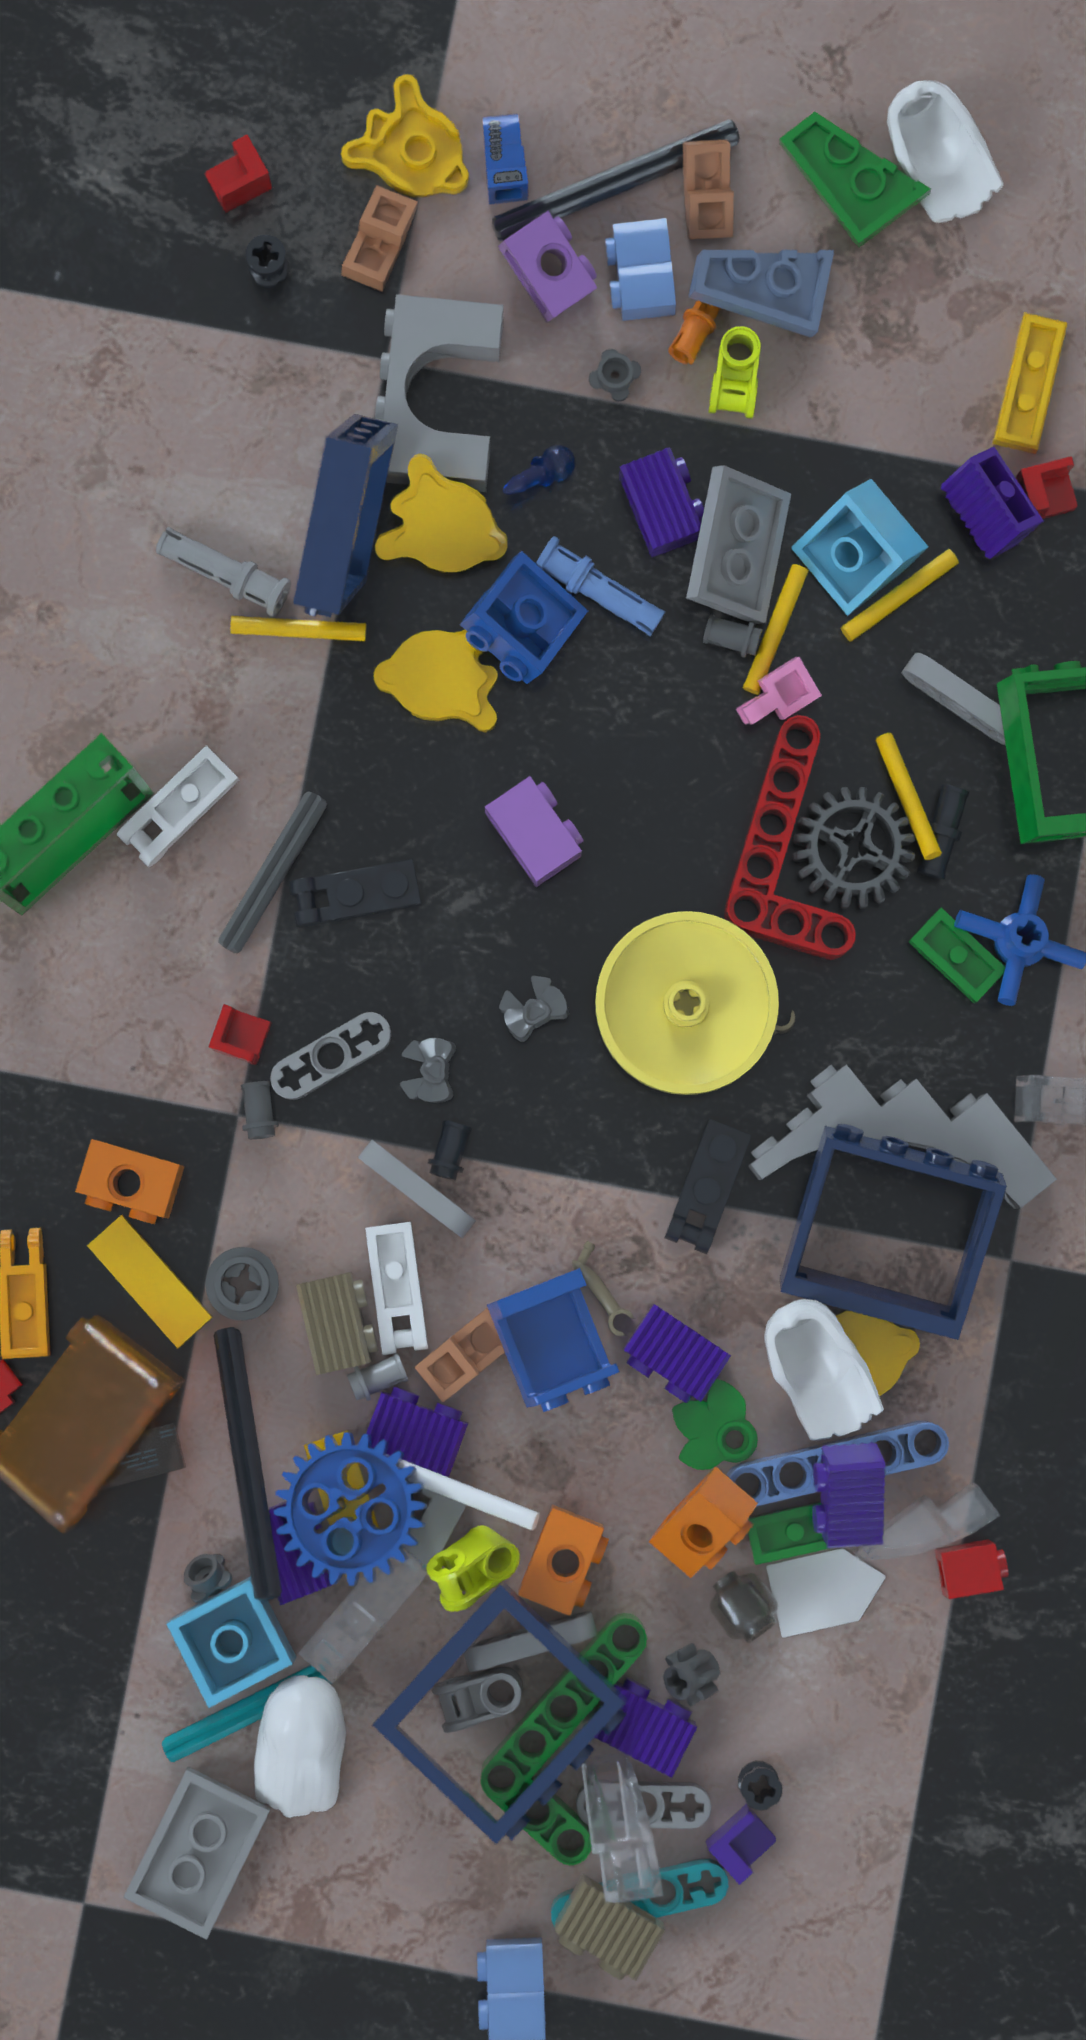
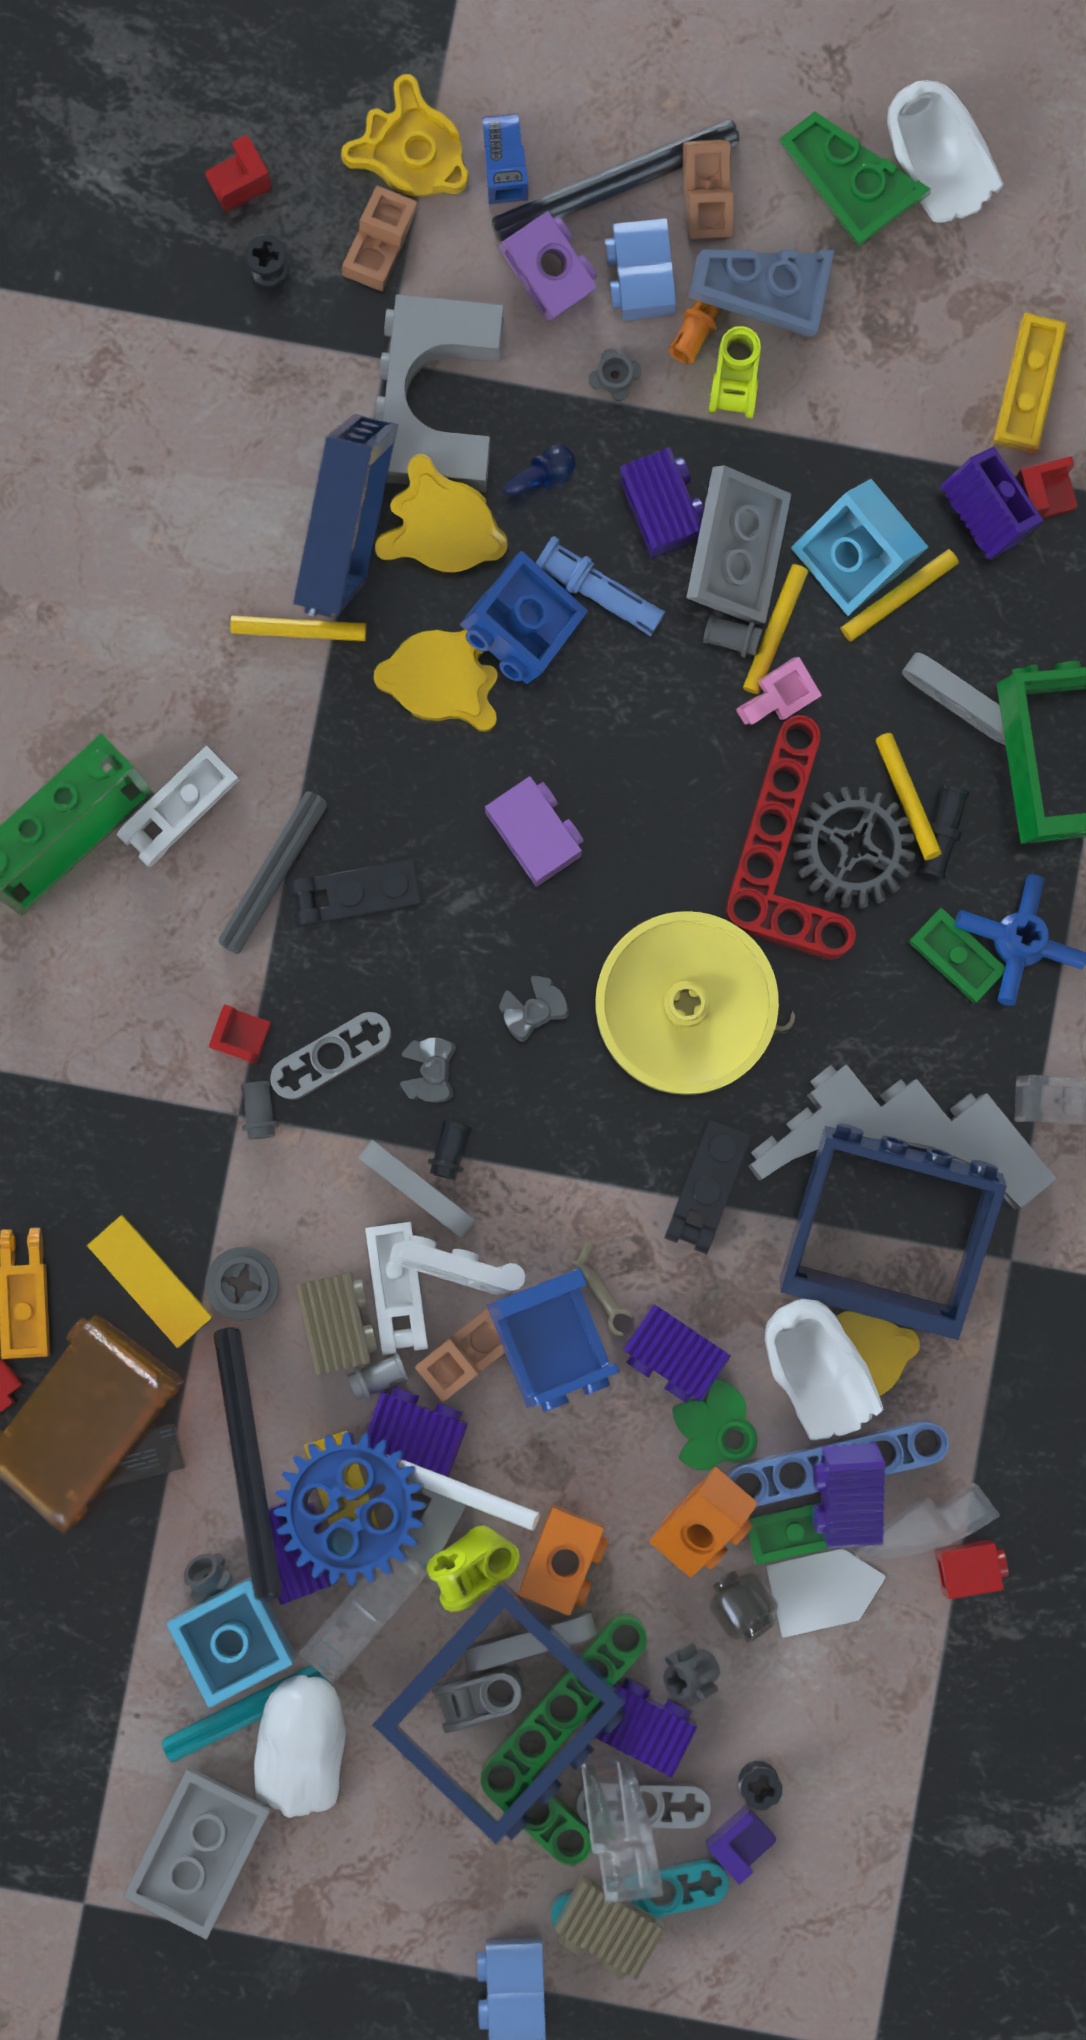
orange brick [75,1139,185,1224] -> none
light grey pin [156,527,292,617] -> none
none -> white plate [389,1236,525,1295]

